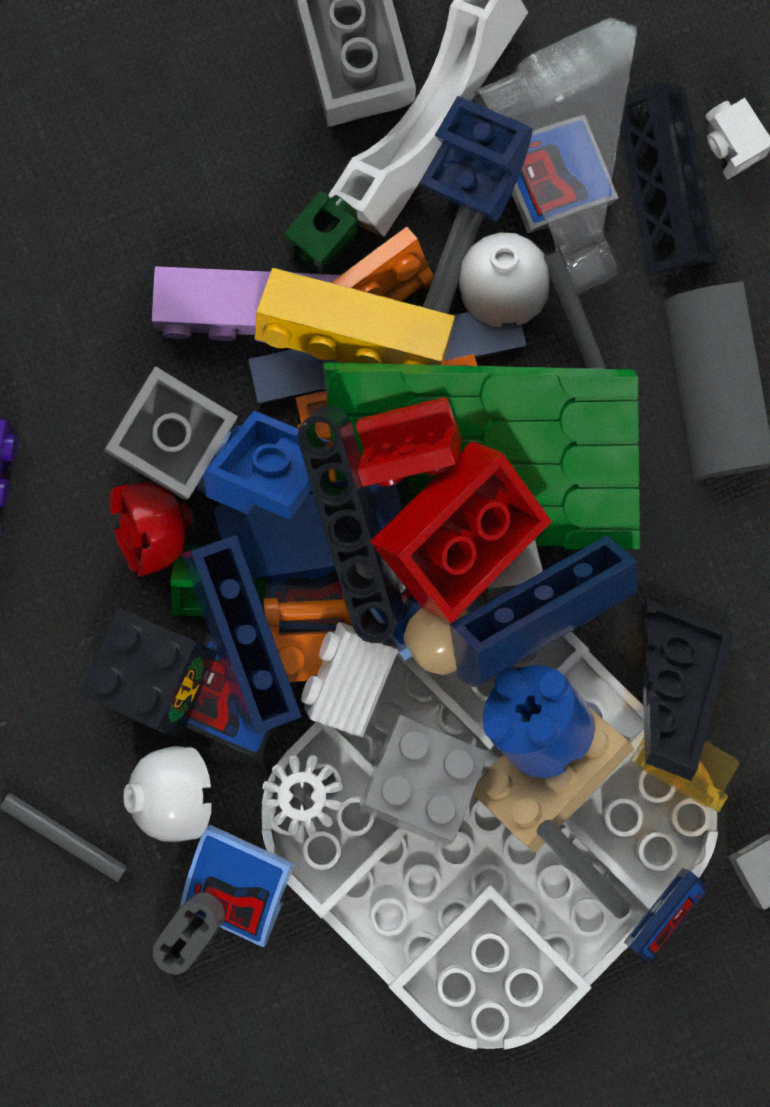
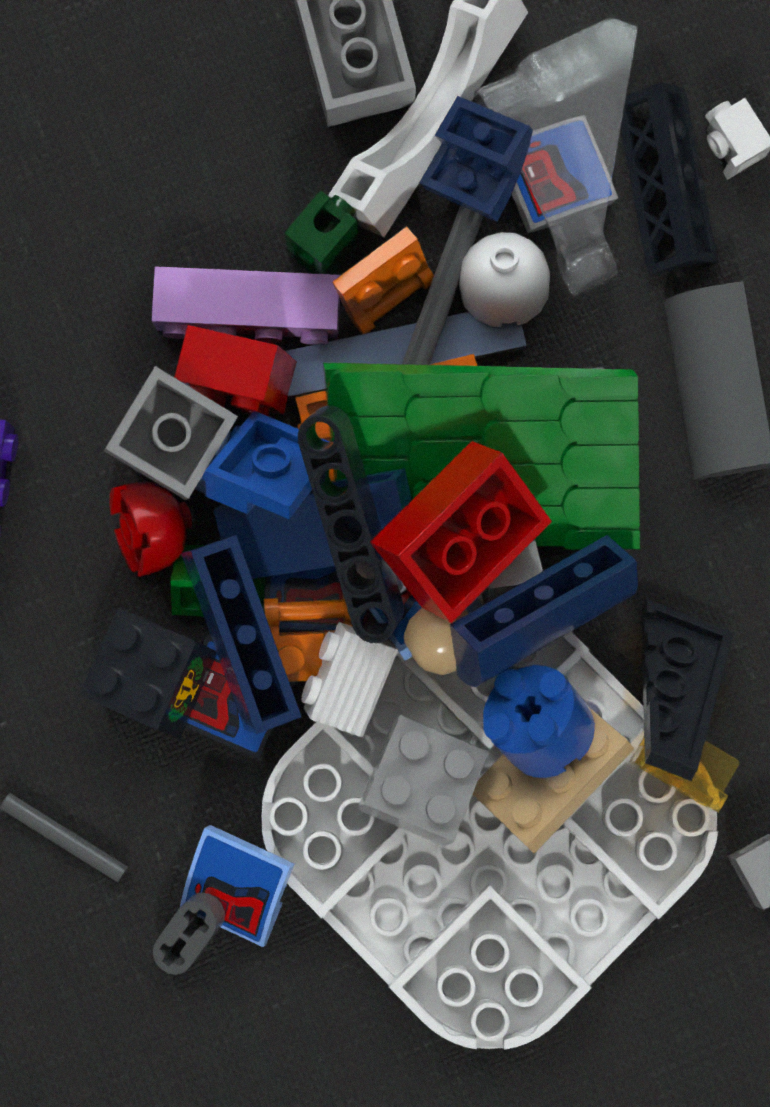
white cylinder [123,746,211,842] -> none
yellow brick [255,268,455,365] -> none
white gear [262,755,343,836] -> none
red bracket [356,397,462,487] -> none
dark grey bar [537,820,630,919] -> none
dark grey bar [543,250,607,369] -> none
dark blue slope [624,867,708,963] -> none
none -> red brick [174,325,297,416]

